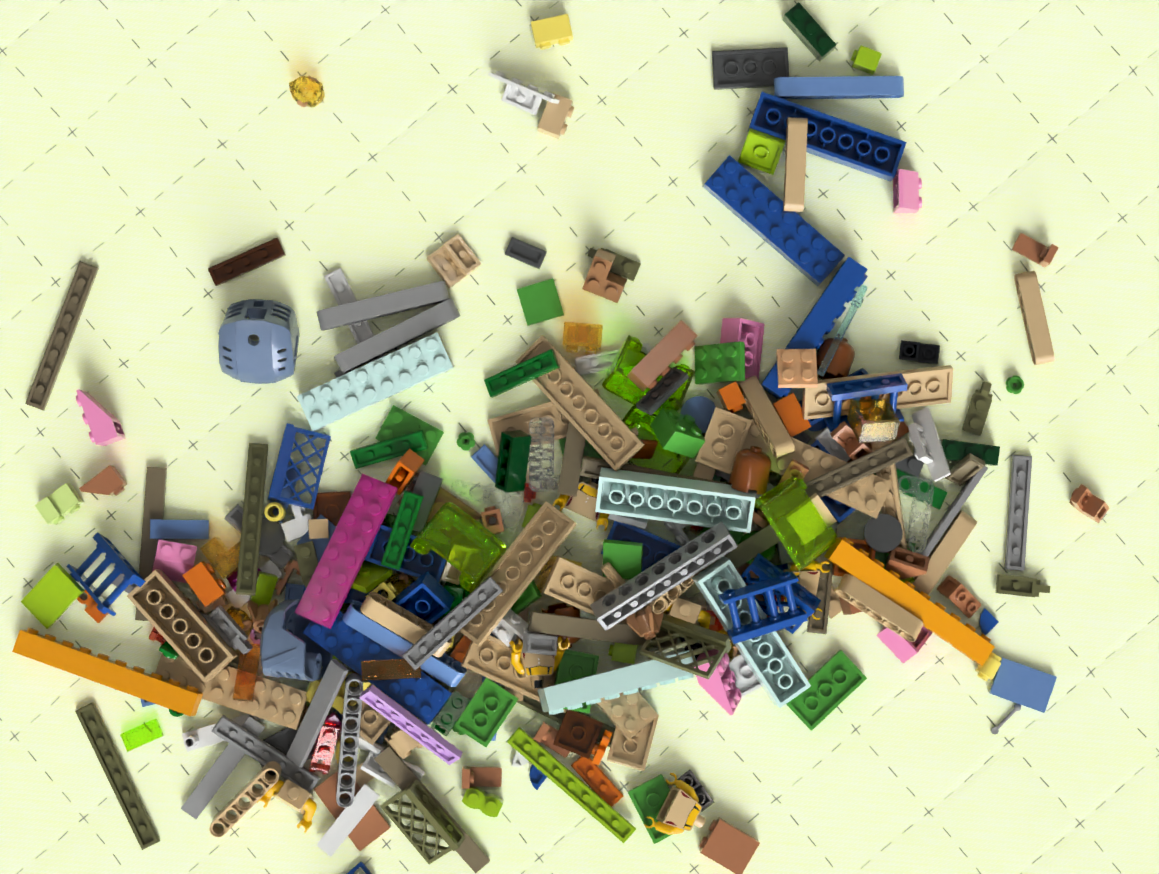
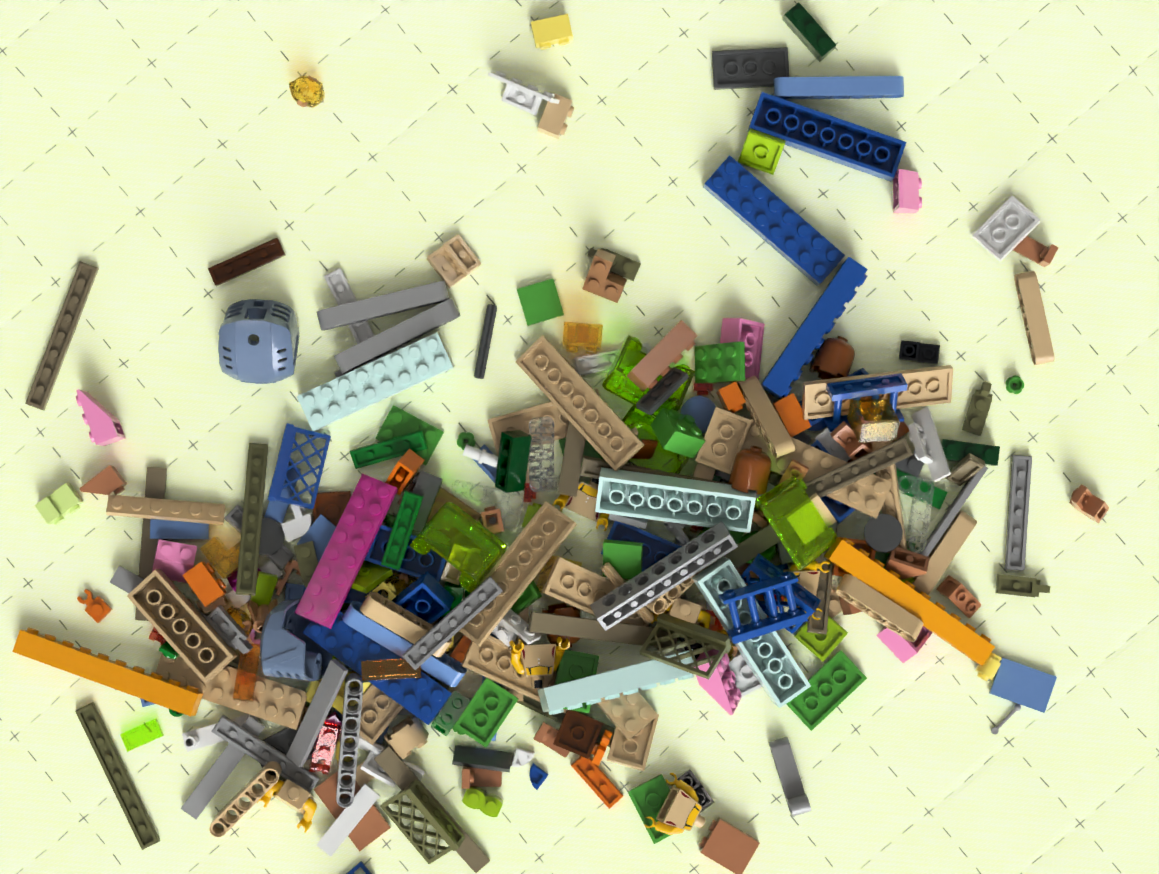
lime tile [21,563,85,629] -> none
blue fence [66,532,146,616] -> none
light yellow brick [264,502,286,522] -> none
tan tile [308,519,329,539] -> none
lavender plate [359,685,463,765] -> none
green tile [484,349,560,398] -> none
dark grey tile [505,237,547,270] -> none
lime tile [507,727,636,843] -> none
light grey tile [522,633,558,656] -> none
lime brick [608,642,637,664] -> none
medium nougat brick [625,606,663,640] -> none
light nougat plate [776,349,818,388] -> none
tan beam [783,117,808,212] -> none
clear light blue bar [817,285,868,376] -> none
lime brick [851,45,882,75] -> none
blue tile [979,608,999,636] -> none
none -> tan plate [106,494,225,525]
none -> dark grey tile [452,745,512,773]
none -> white pin [462,444,498,468]
none -> dark grey axle [474,304,497,379]
none -> clear red plate [693,383,713,396]
none -> light grey beam [768,737,812,817]
none -> lime plate [794,615,848,662]
none -> white plate [972,195,1040,262]

